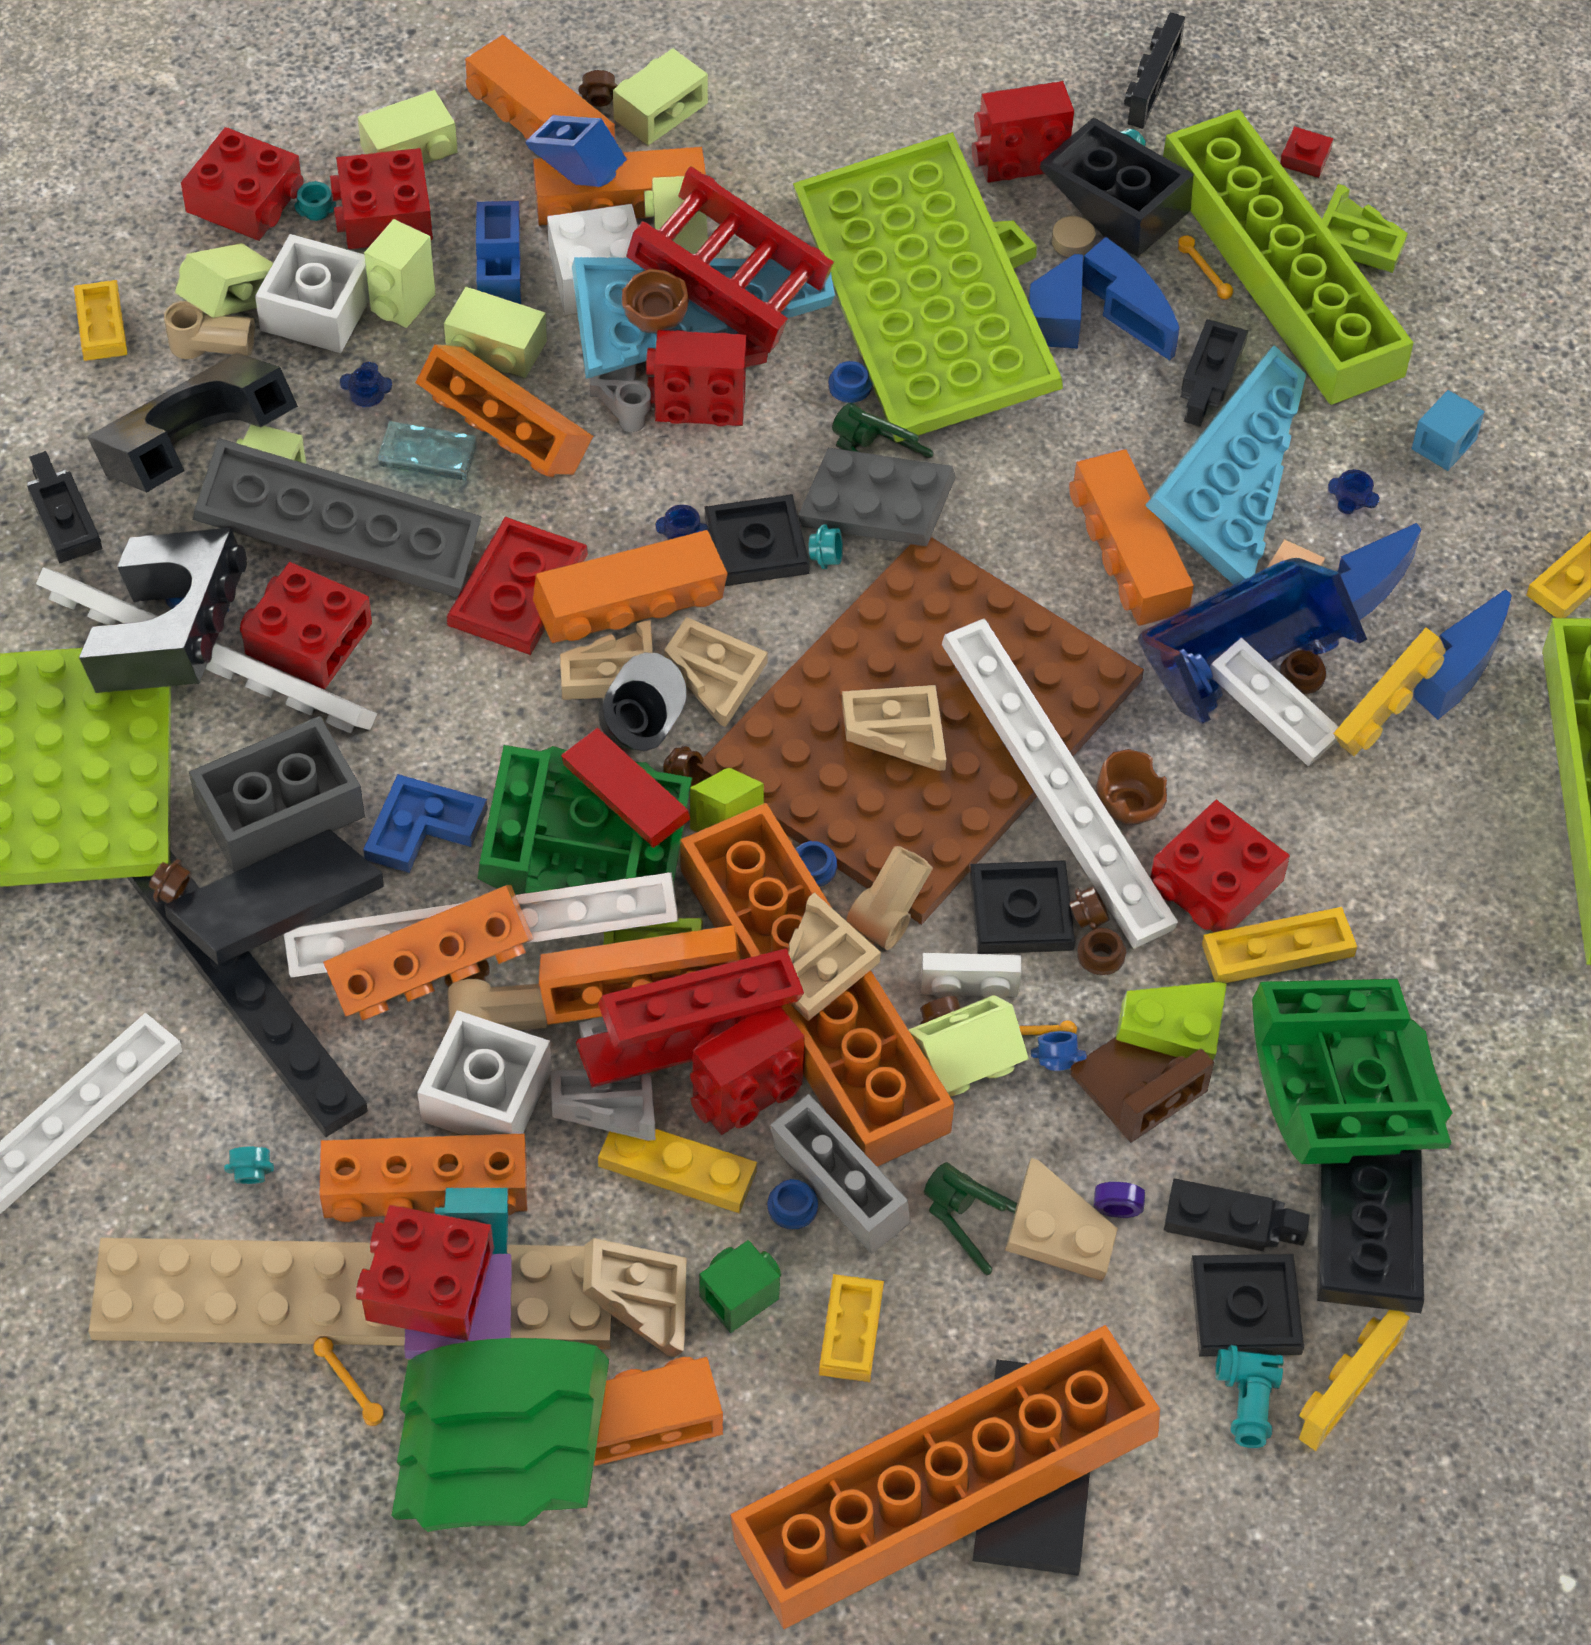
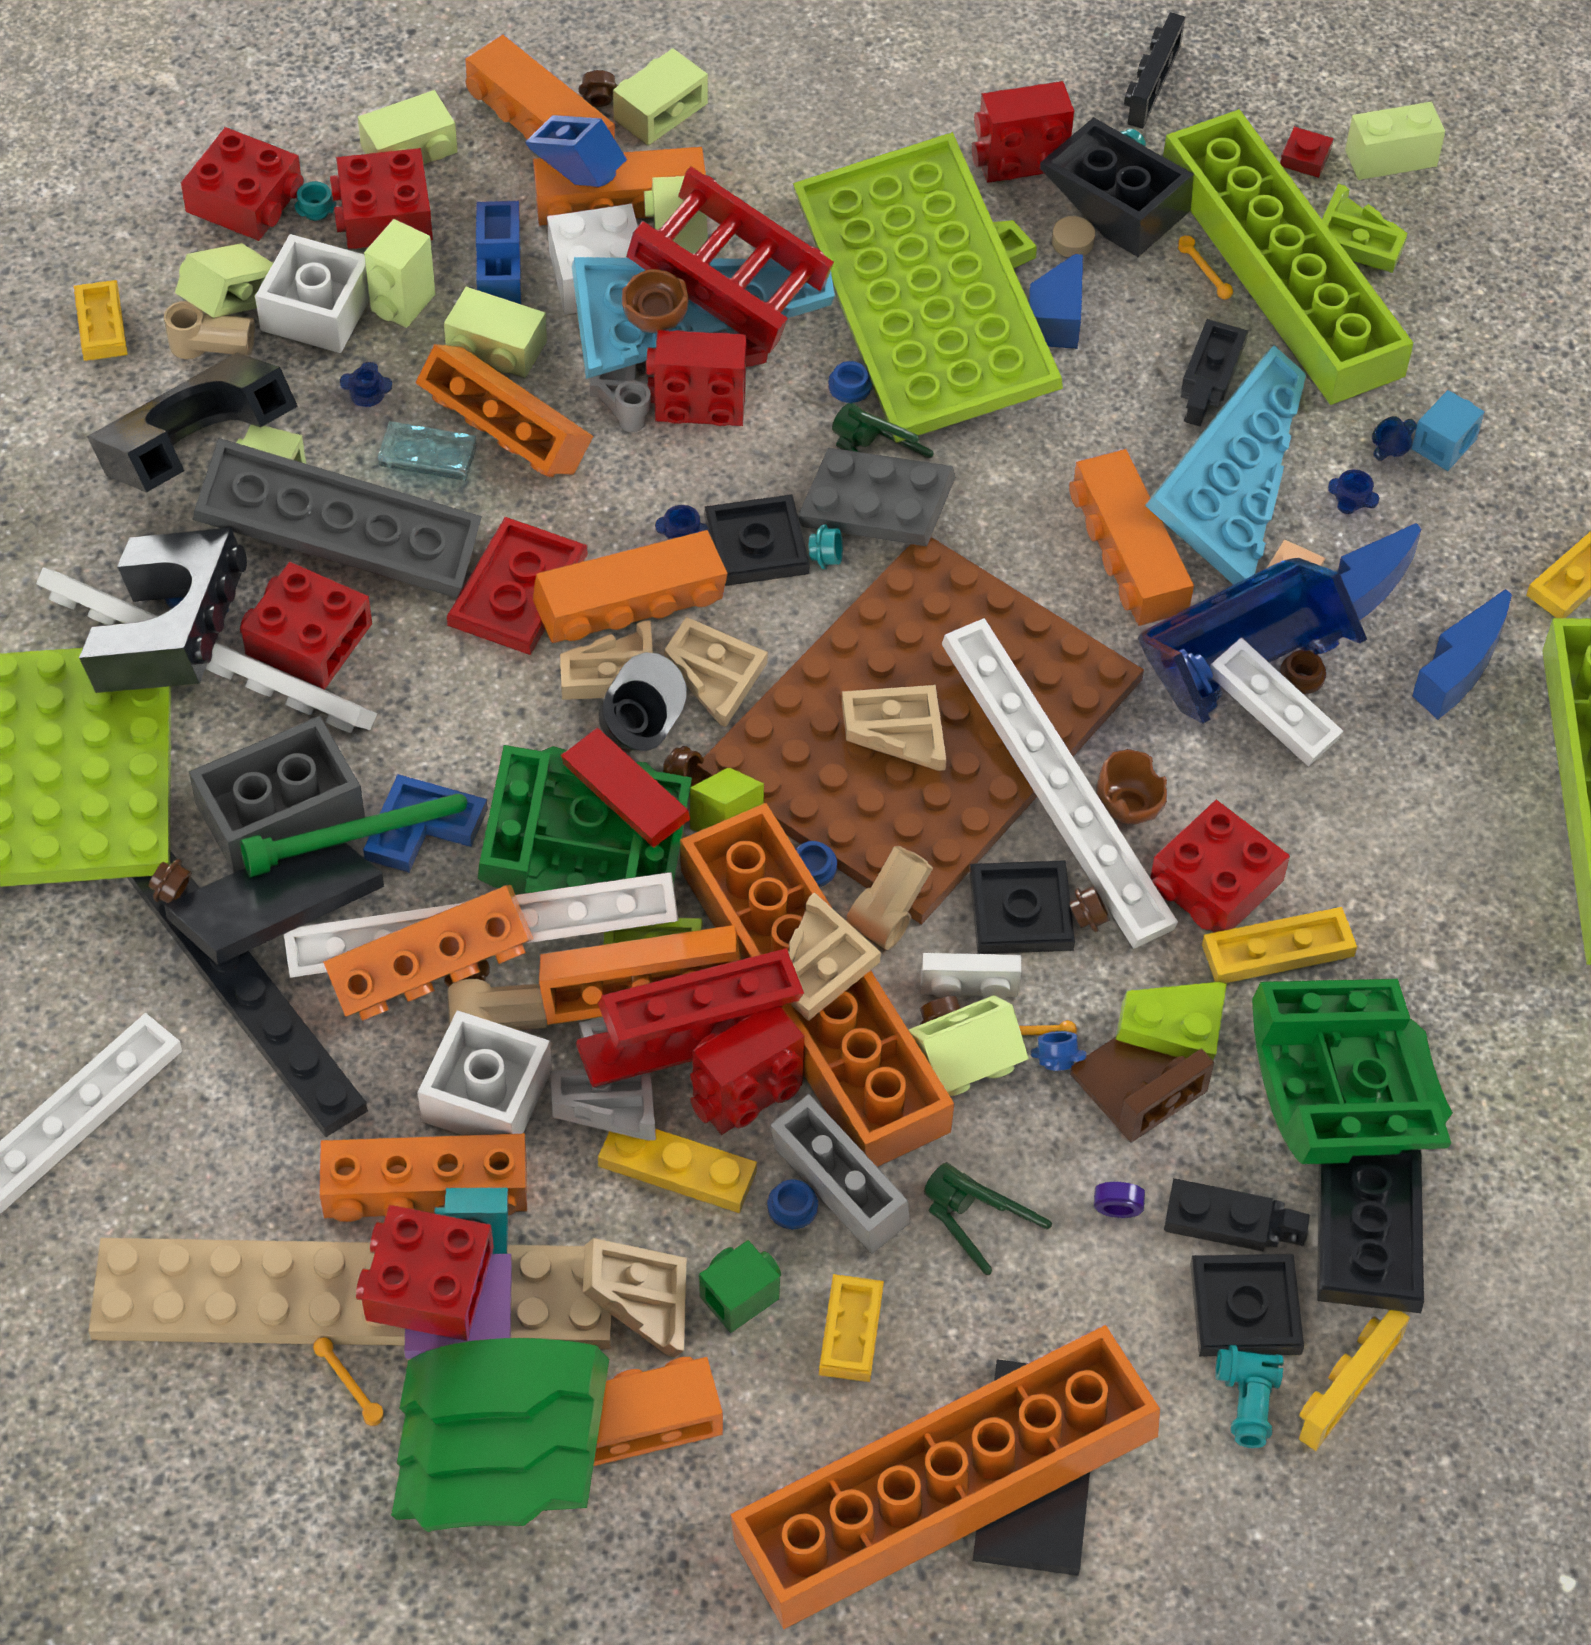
black hinge [27,451,103,564] -> none
teal plate [224,1146,274,1184] -> none
tan wing [1005,1158,1118,1281] -> none
reddish brown plate [1077,928,1126,975] -> none
blue slope [1082,237,1180,361] -> none
yellow plate [1333,627,1446,757] -> none
none -> green piece [240,794,468,877]
none -> yellowish green brick [1345,101,1445,180]
none -> clear blue plate [1372,416,1417,461]

